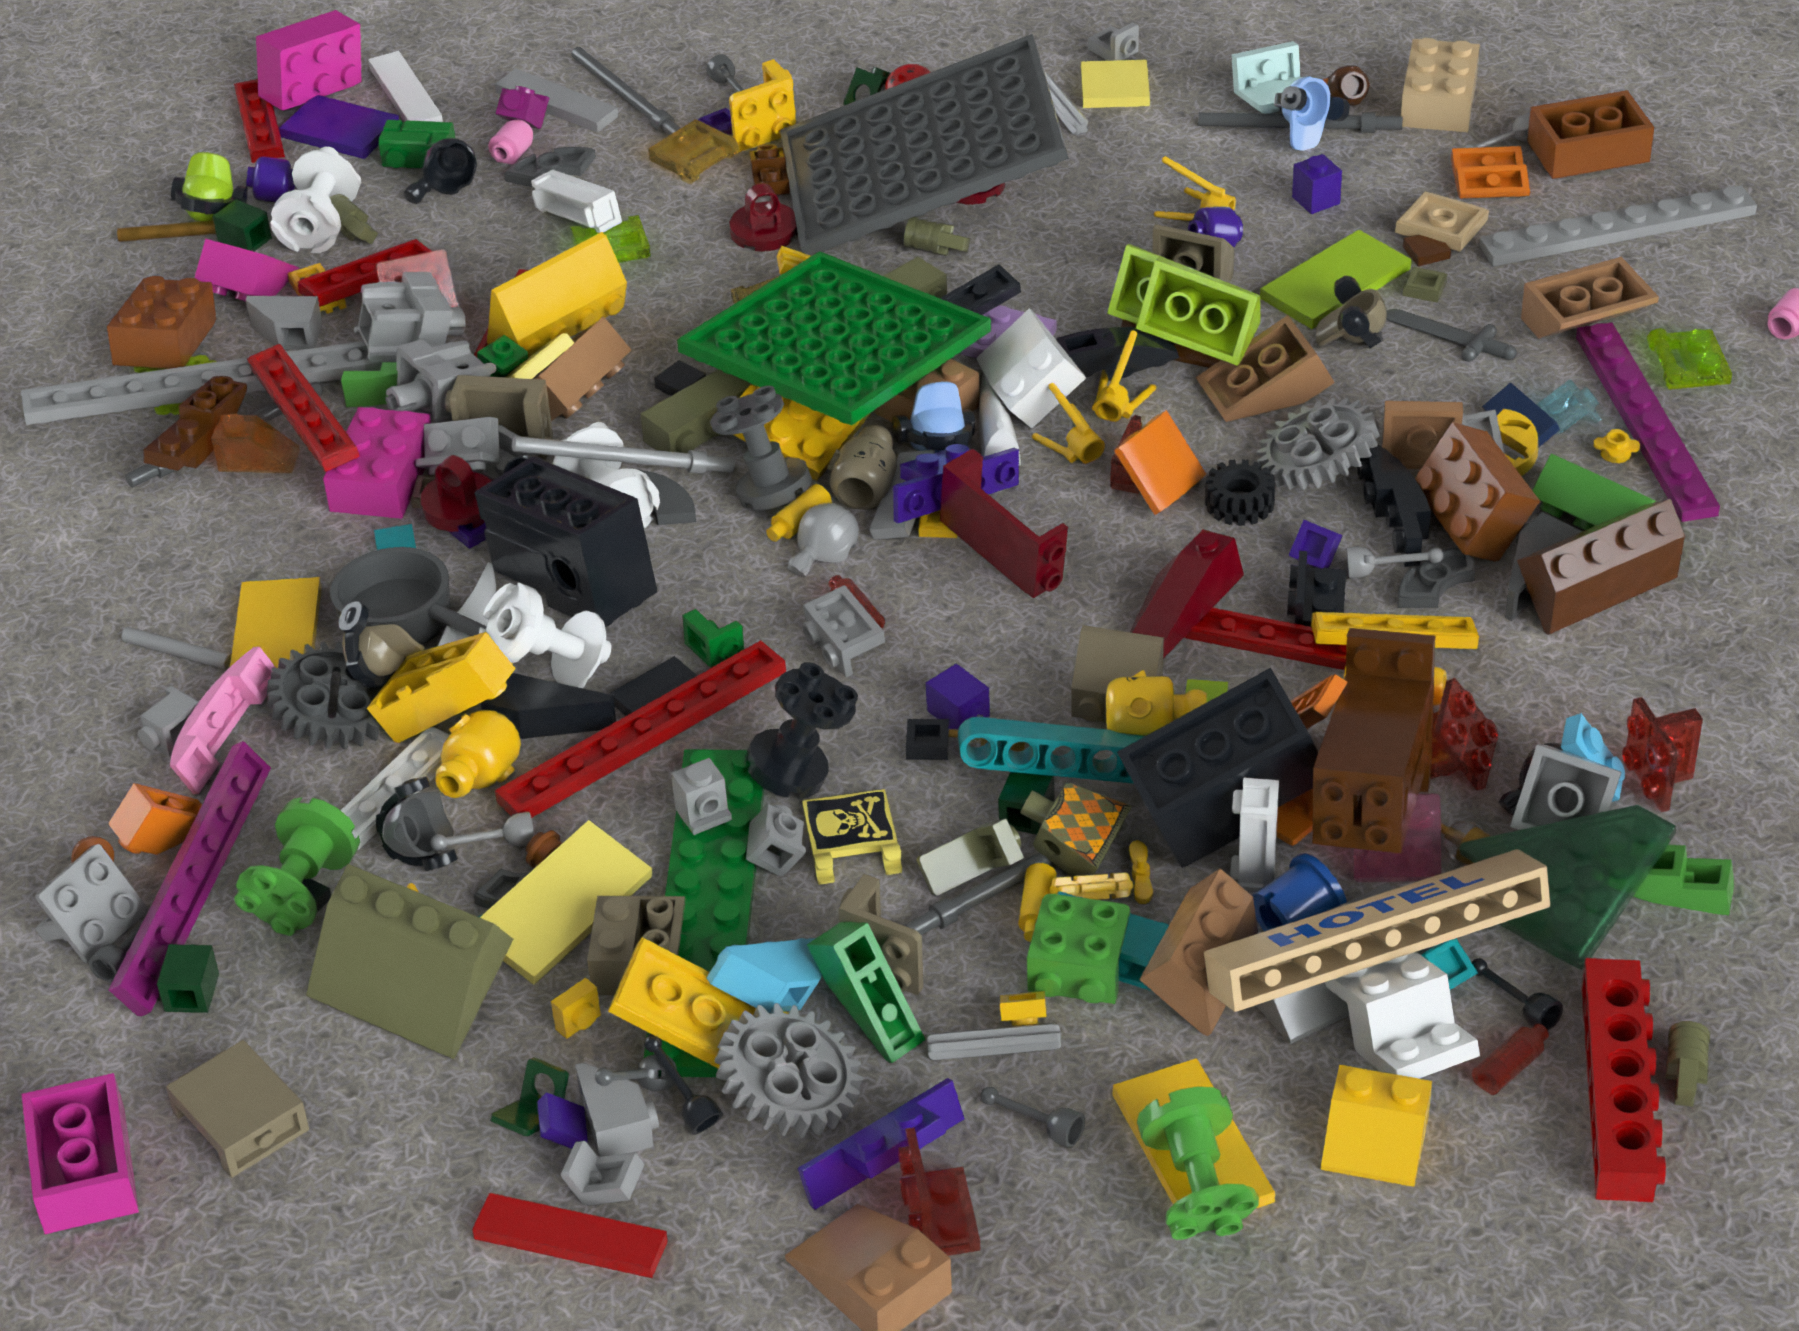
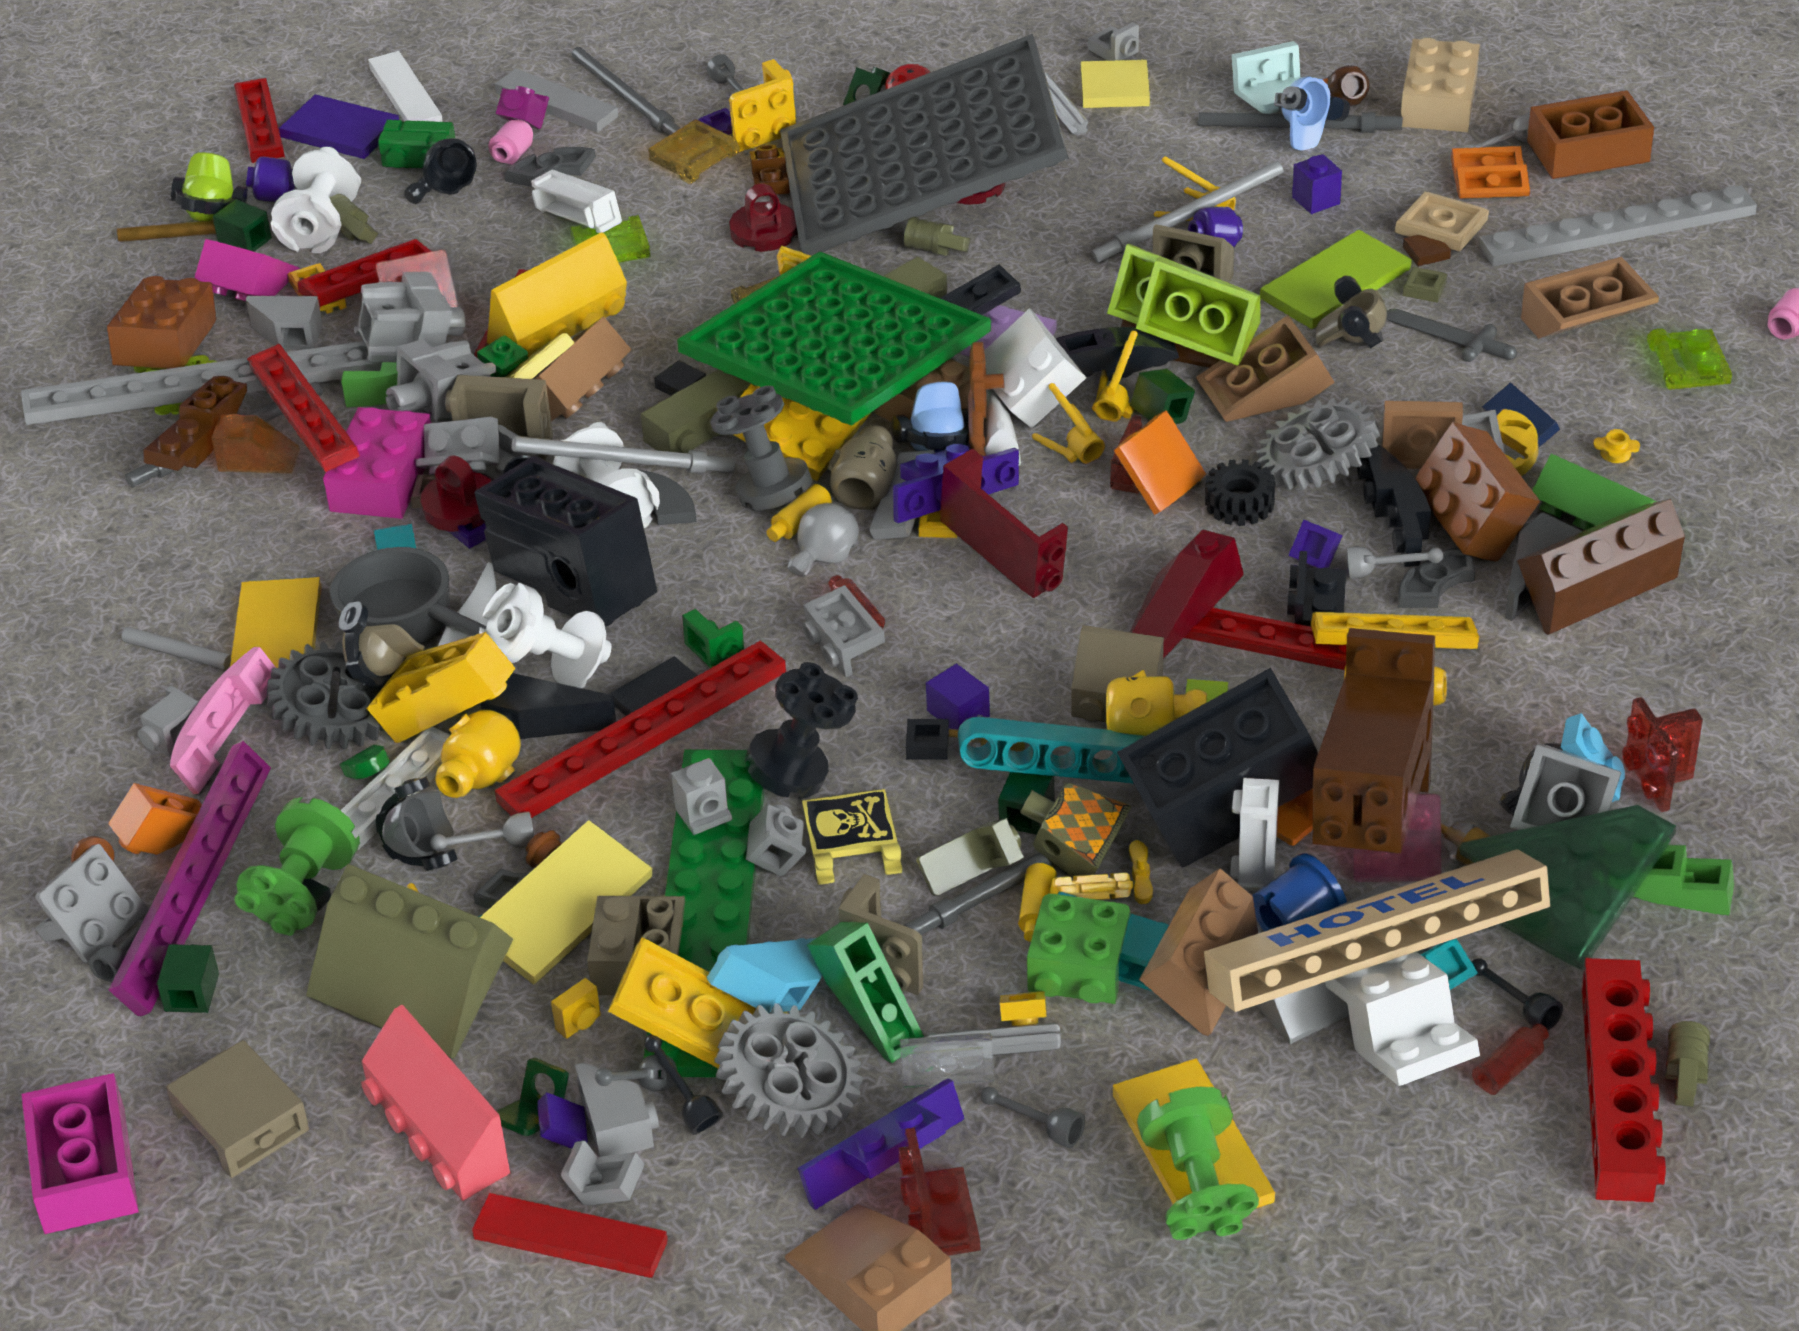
dark pink brick [256,10,362,111] -> none
orange tile [1291,674,1348,729] -> none
yellow slope [1321,1064,1432,1187] -> none
clear red bracket [1431,678,1498,790] -> none
clear light blue bracket [1536,379,1602,435] -> none
magenta plate [1576,322,1720,522] -> none
none -> green tile [339,744,390,779]
none -> coral slope [361,1004,510,1201]
none -> clear plate [900,1032,995,1089]
none -> dark orange piece [968,342,1005,457]
none -> light grey bar [1091,160,1284,263]
none -> dark green brick [1130,368,1195,424]

